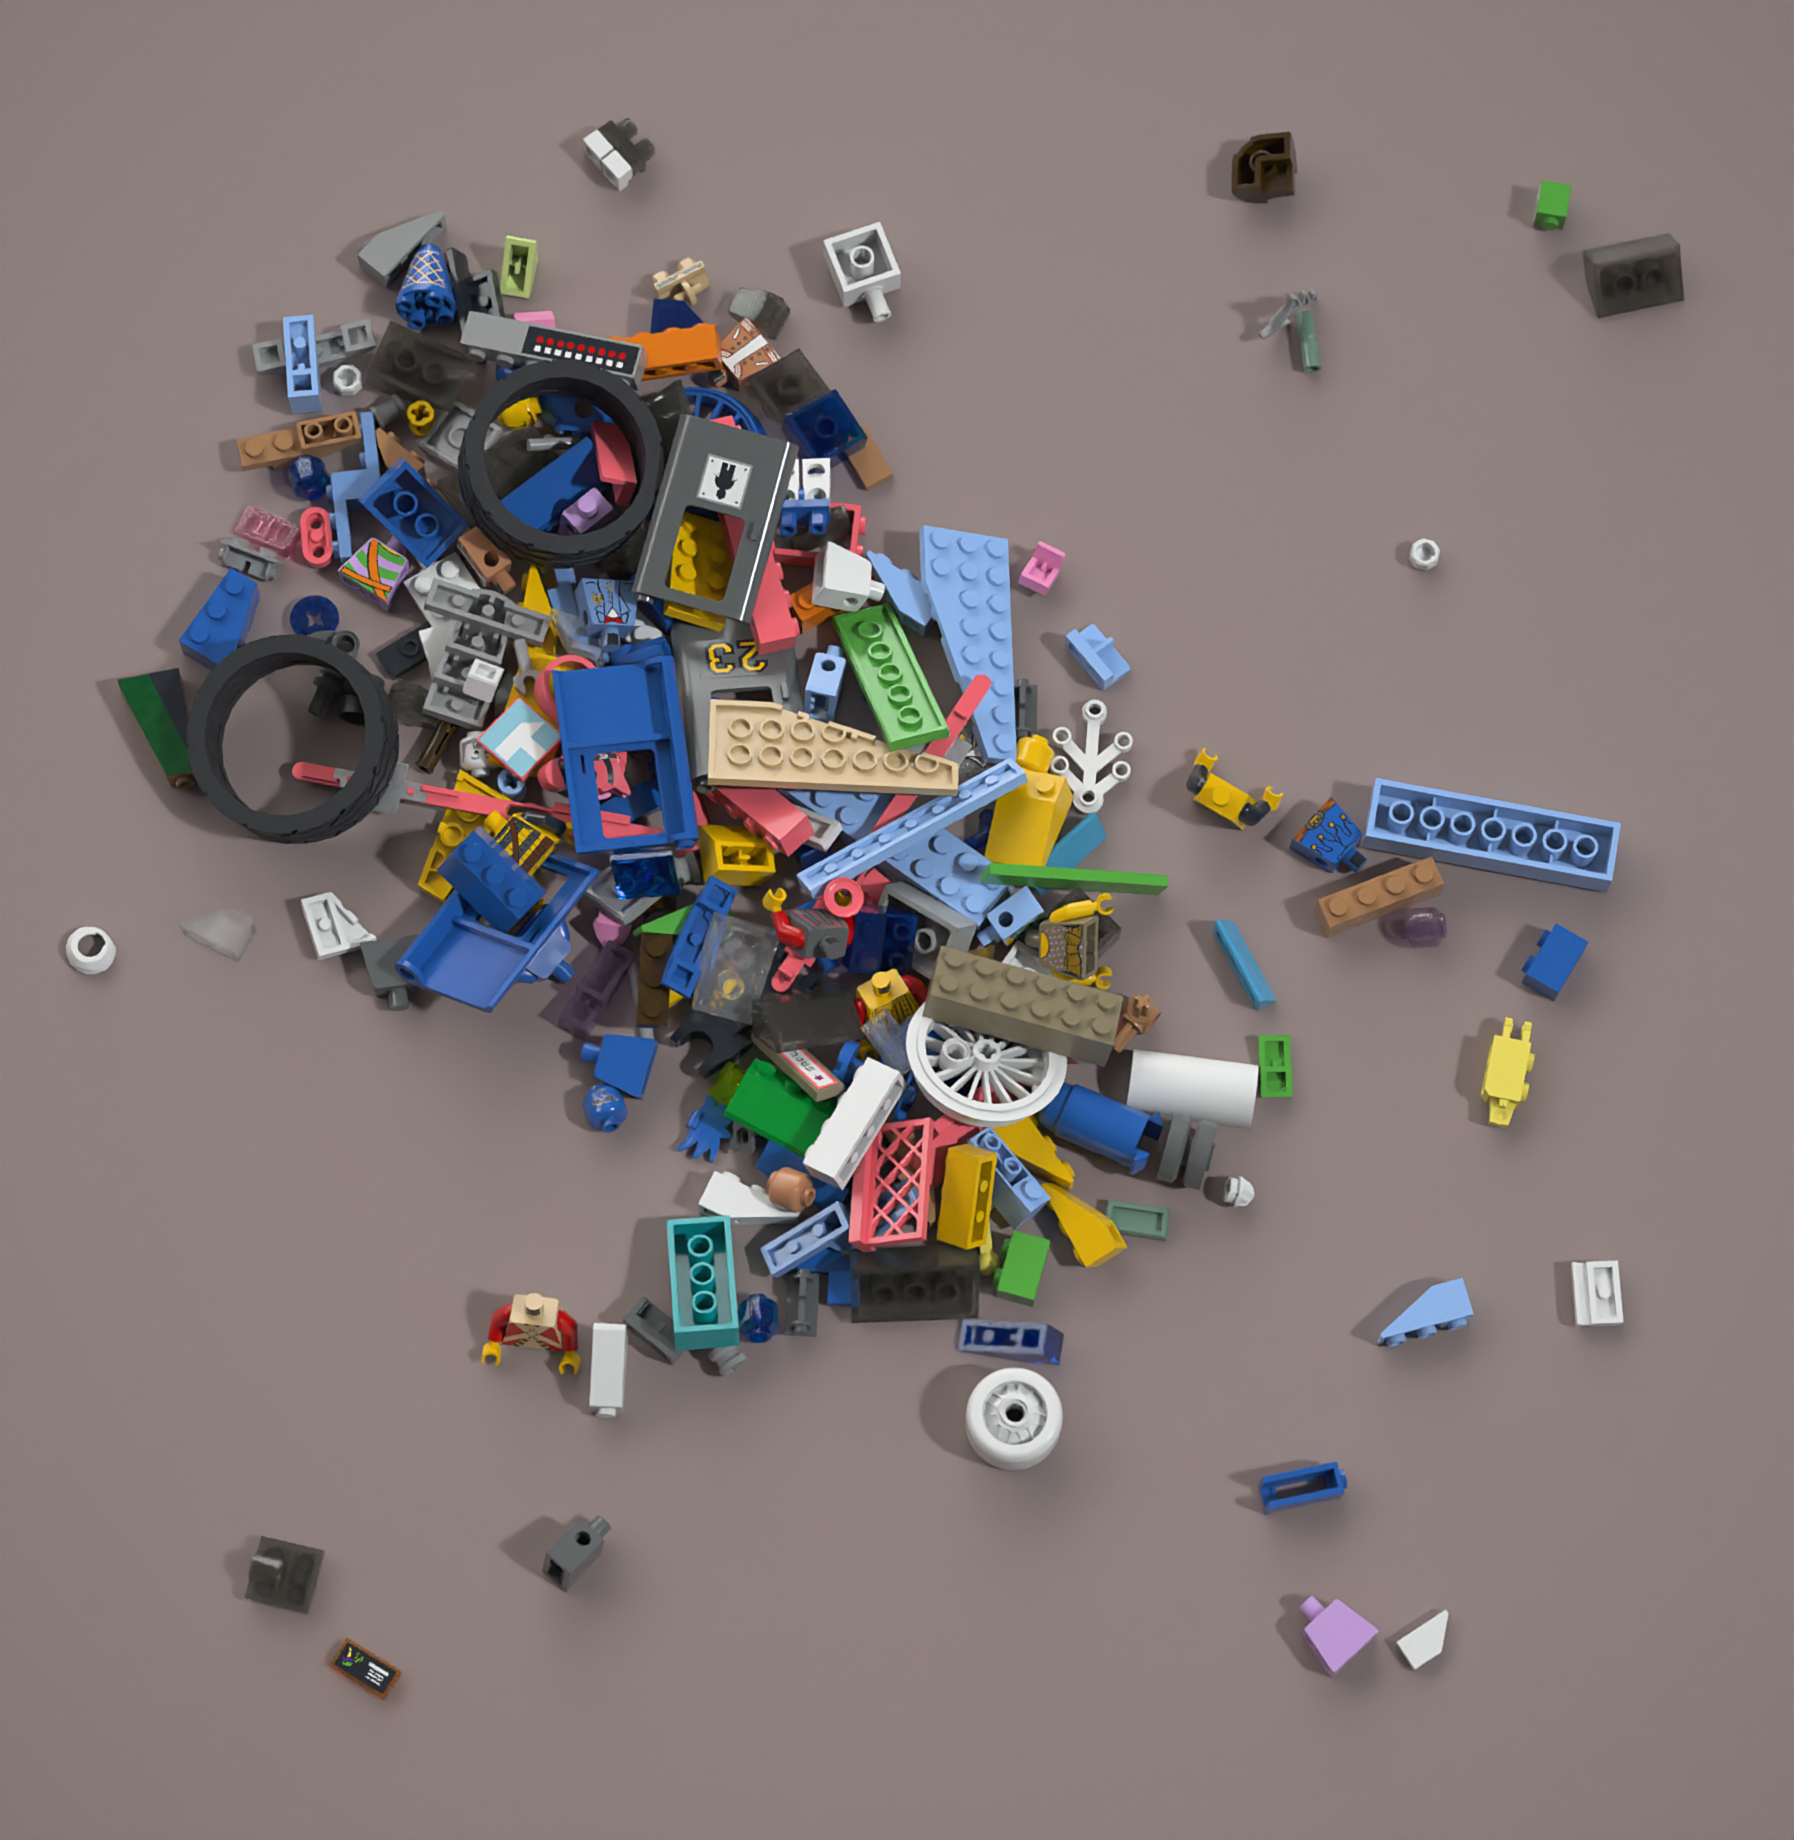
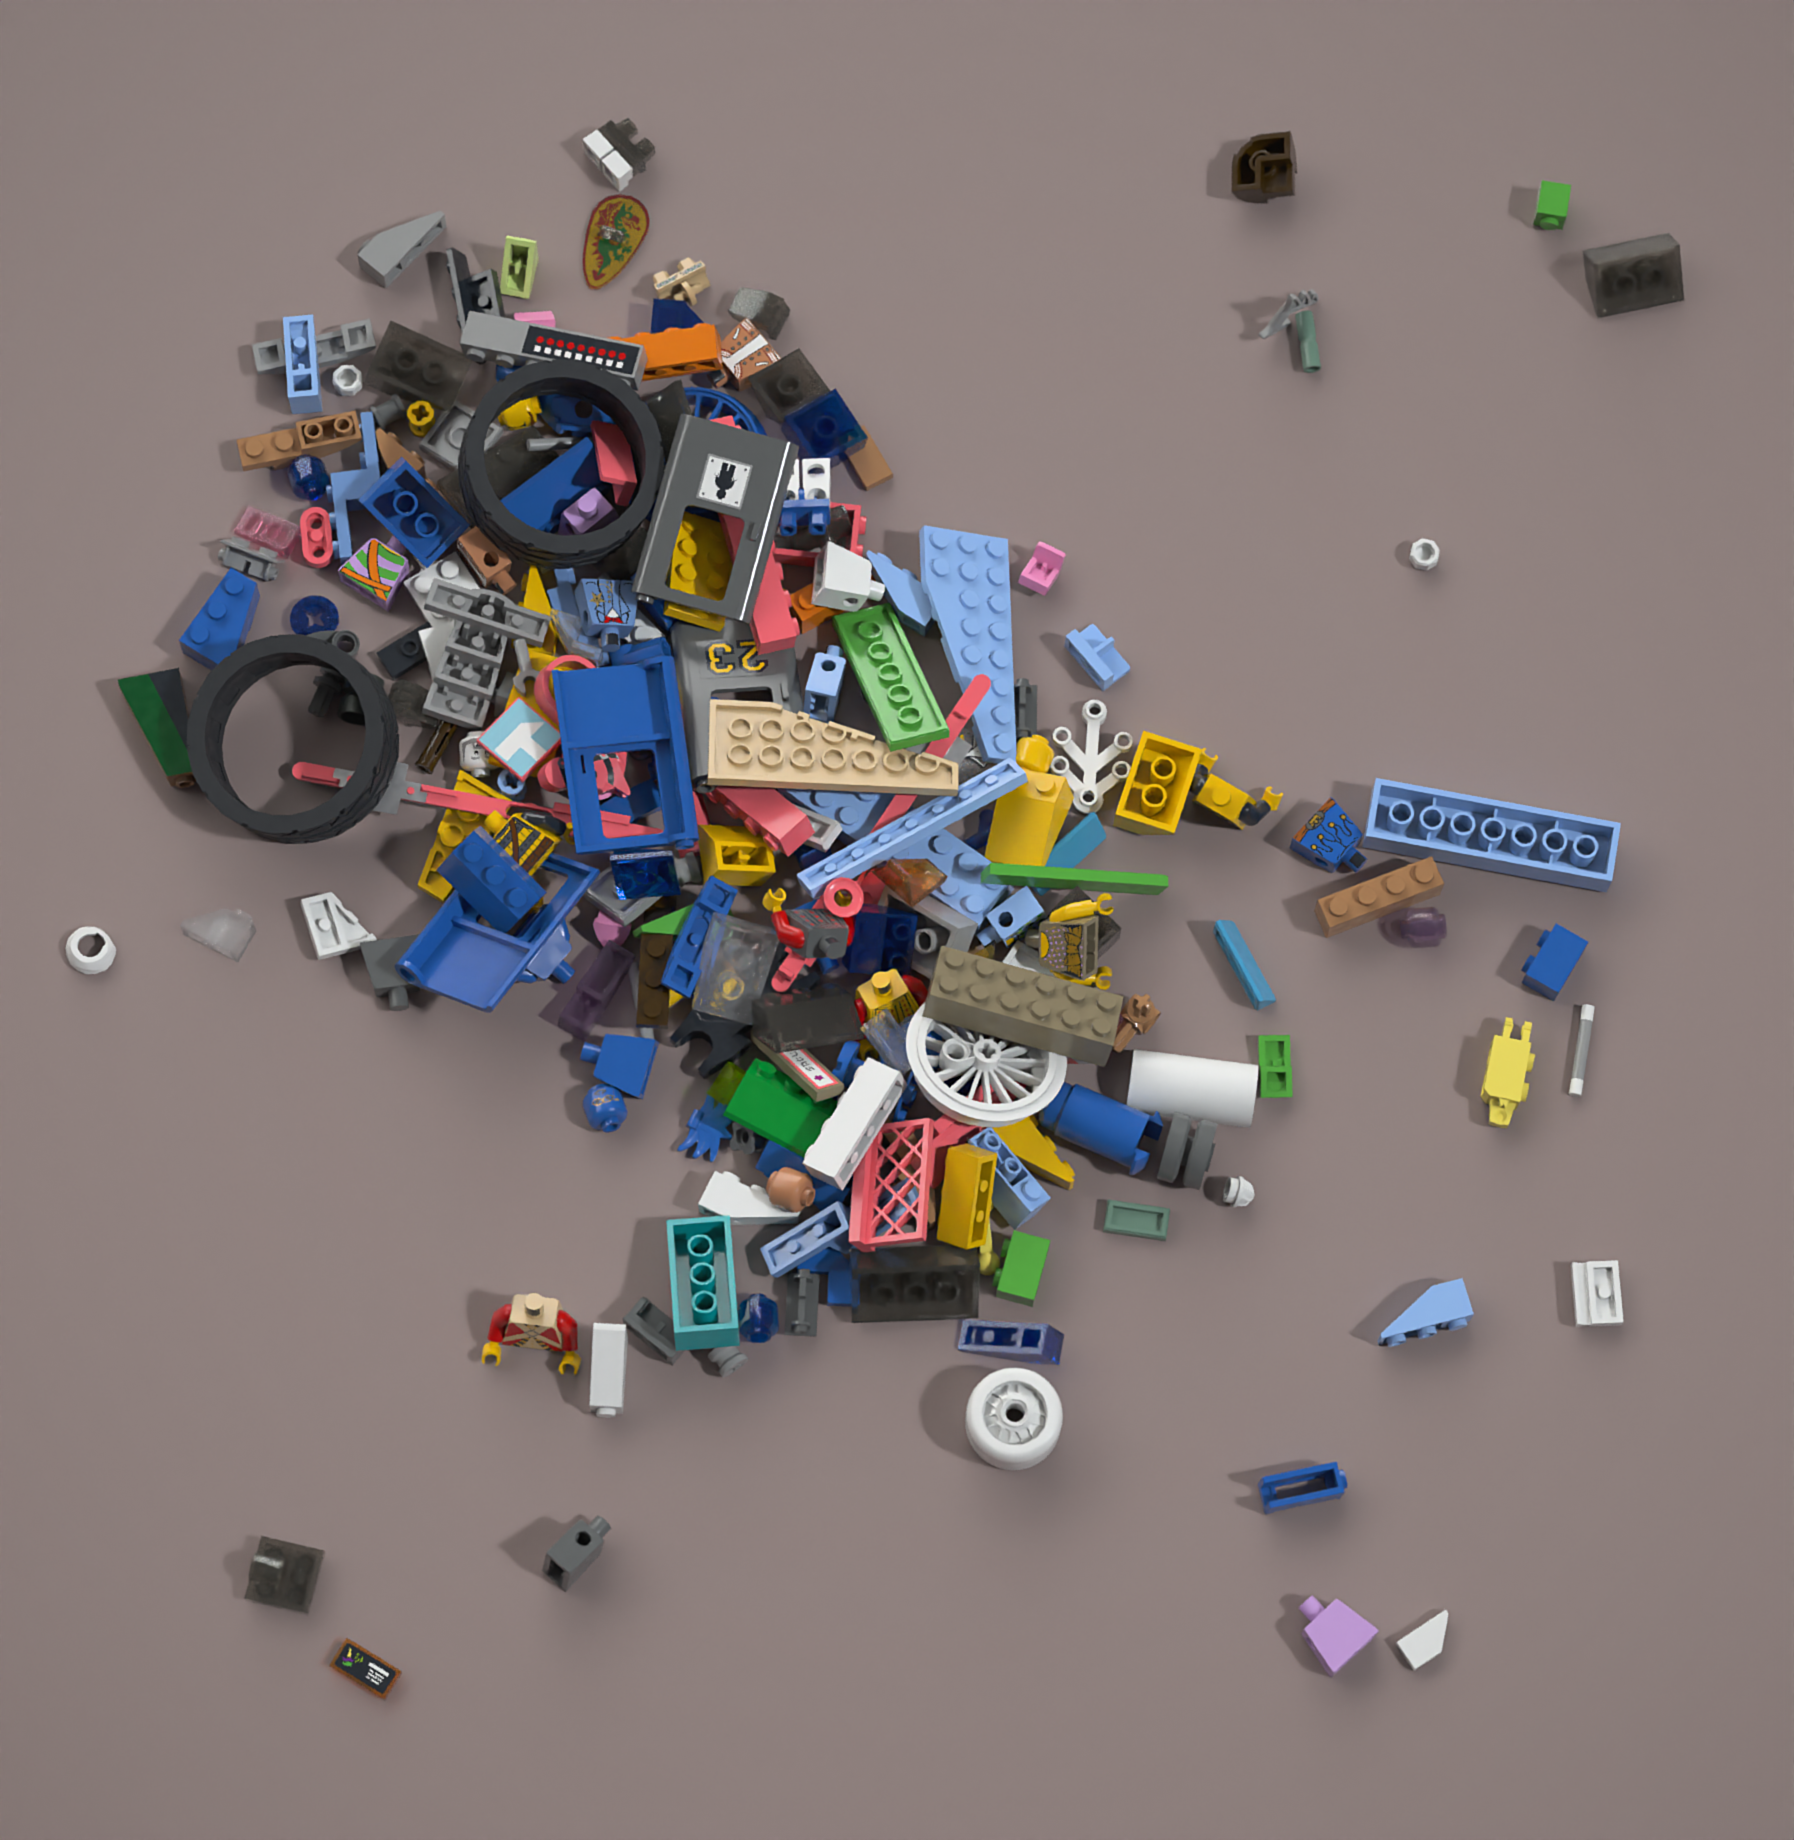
blue cone [395,244,456,330] -> none
white slope [462,658,504,703] -> none
white brick [823,222,901,322] -> none
yellow slope [1041,1183,1128,1267] -> none
none -> clear smoke shield [582,194,650,290]
none -> clear orange slope [871,859,948,908]
none -> yellow slope [1113,731,1202,835]
none -> light grey bar [1569,1004,1595,1097]

